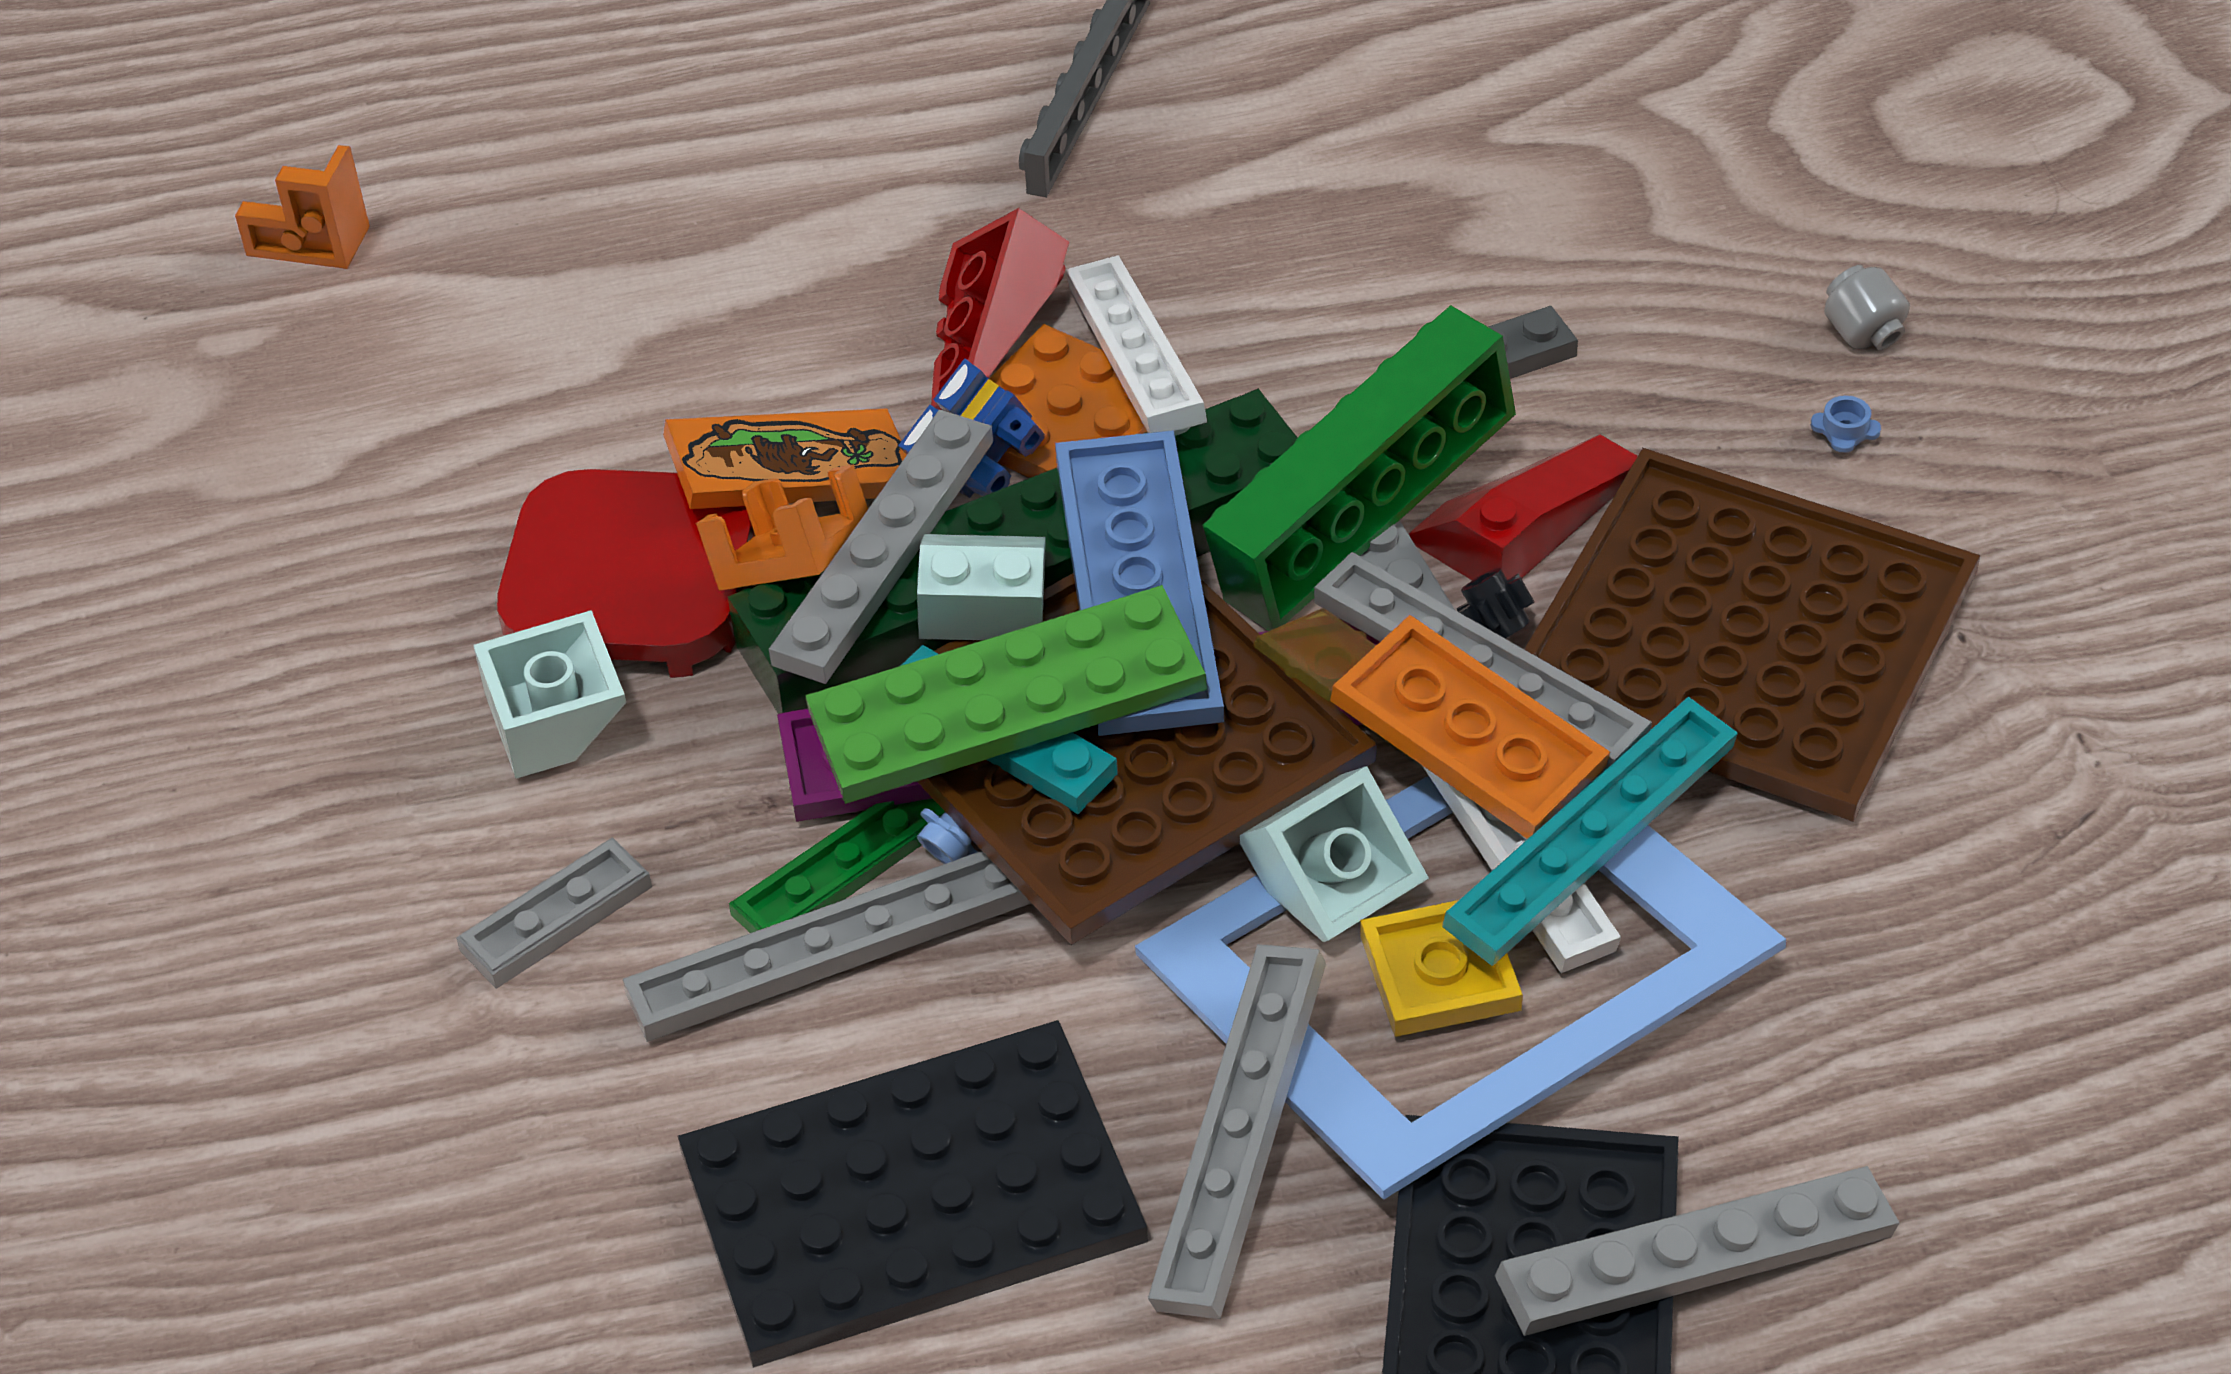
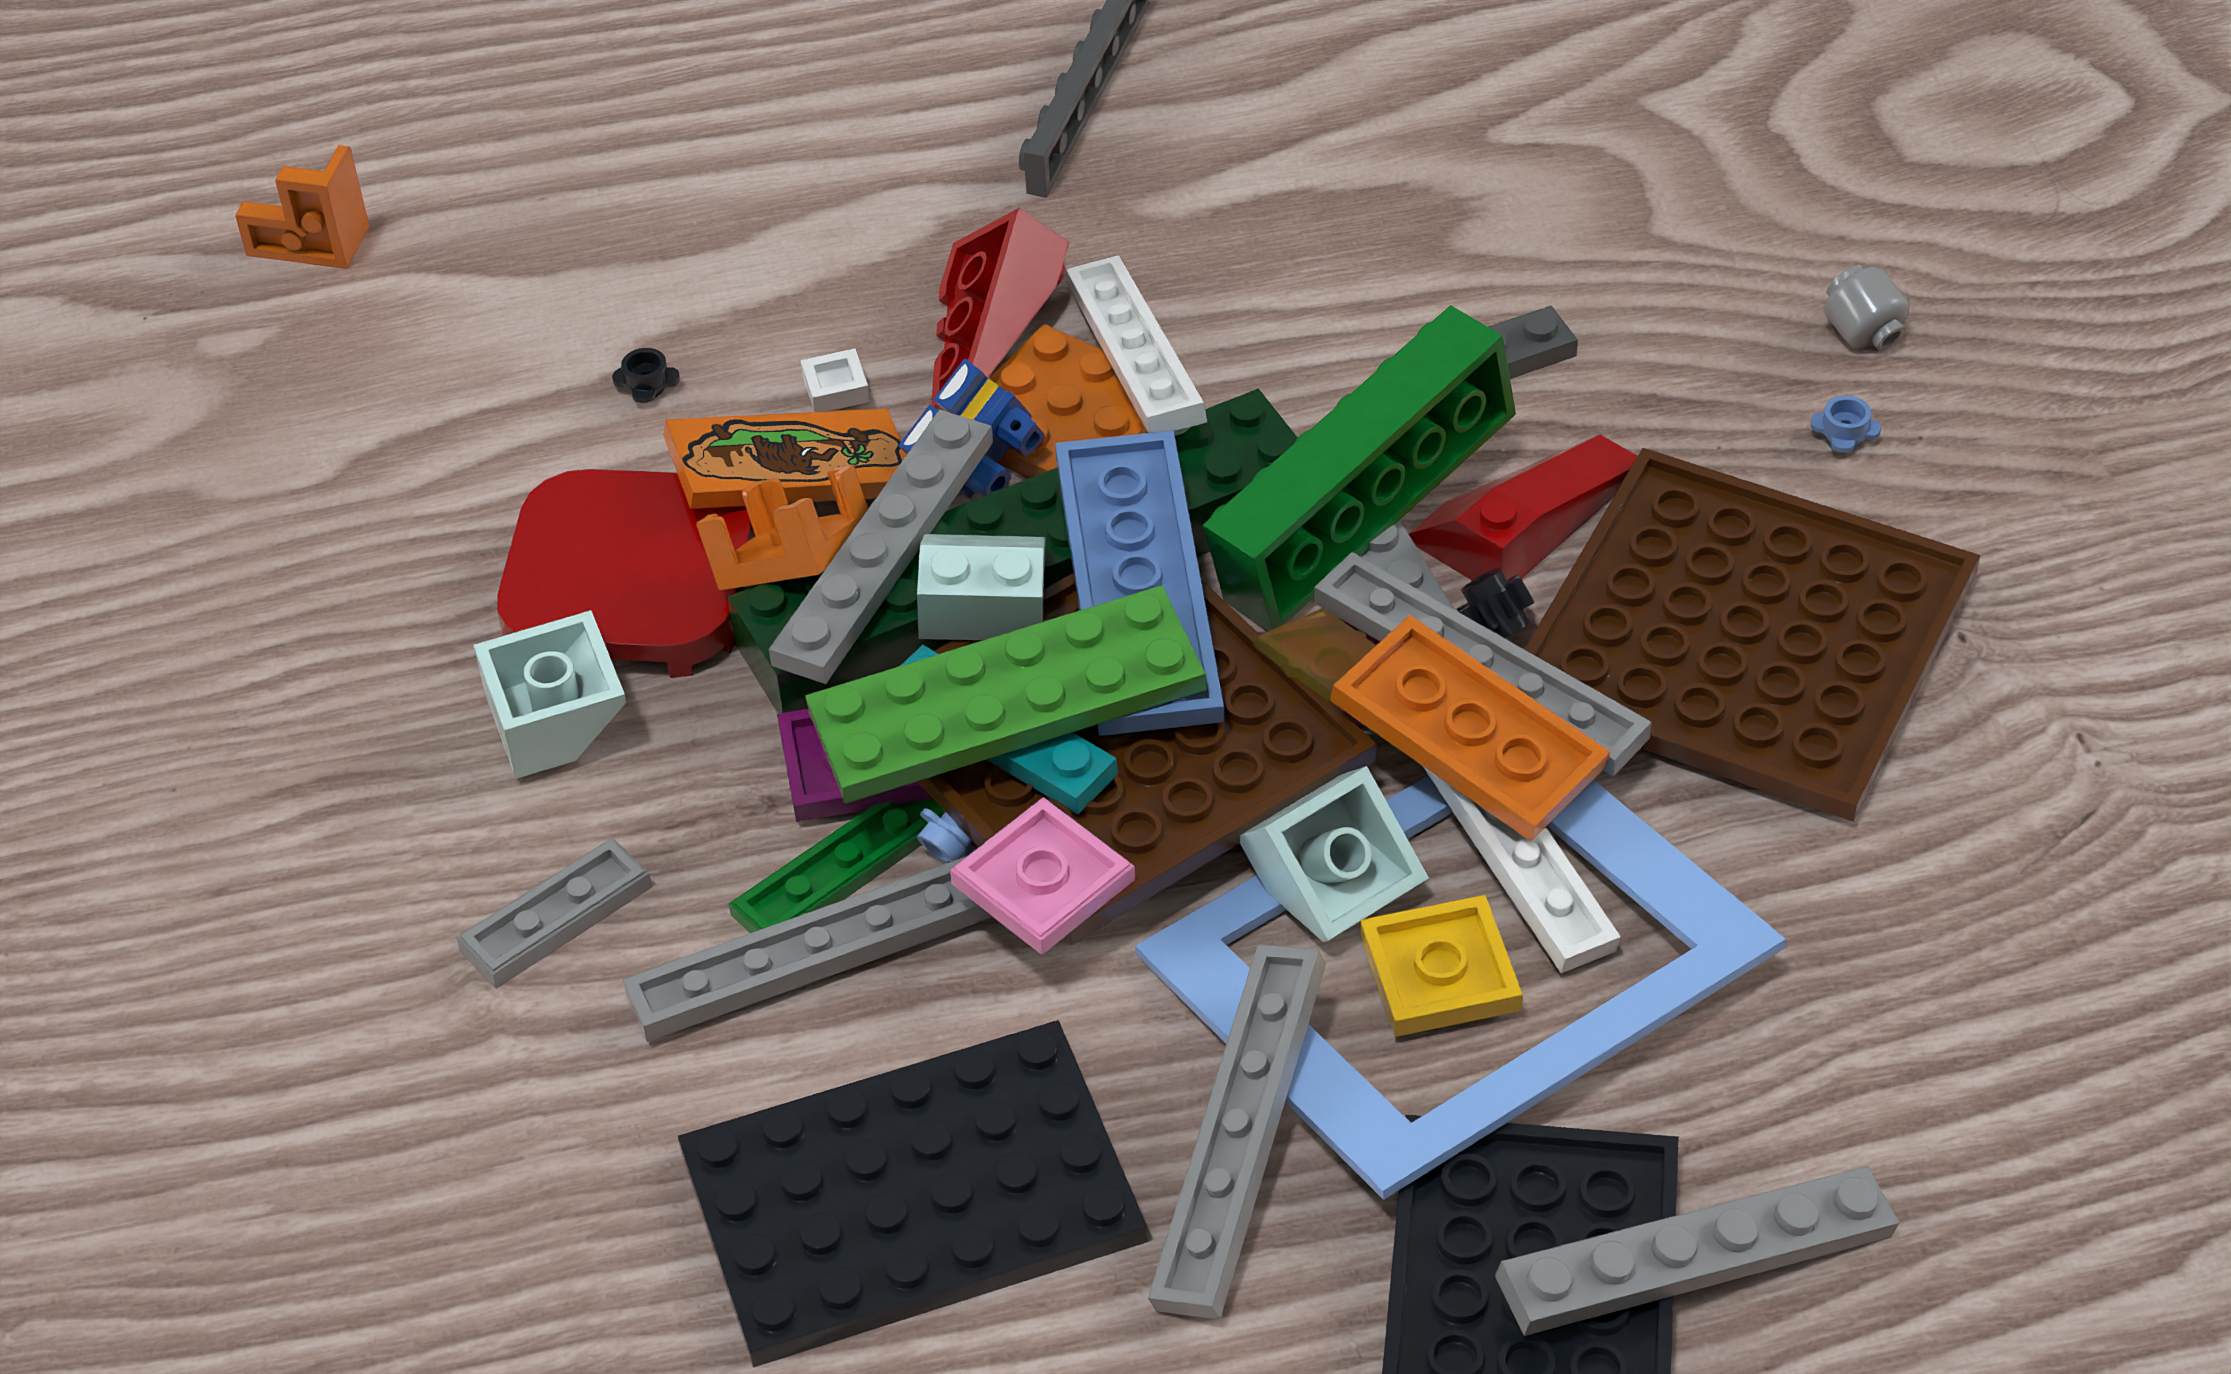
teal plate [1442,697,1738,966] -> none
none -> black plate [612,348,680,403]
none -> white plate [800,348,870,412]
none -> bright pink tile [950,797,1135,955]

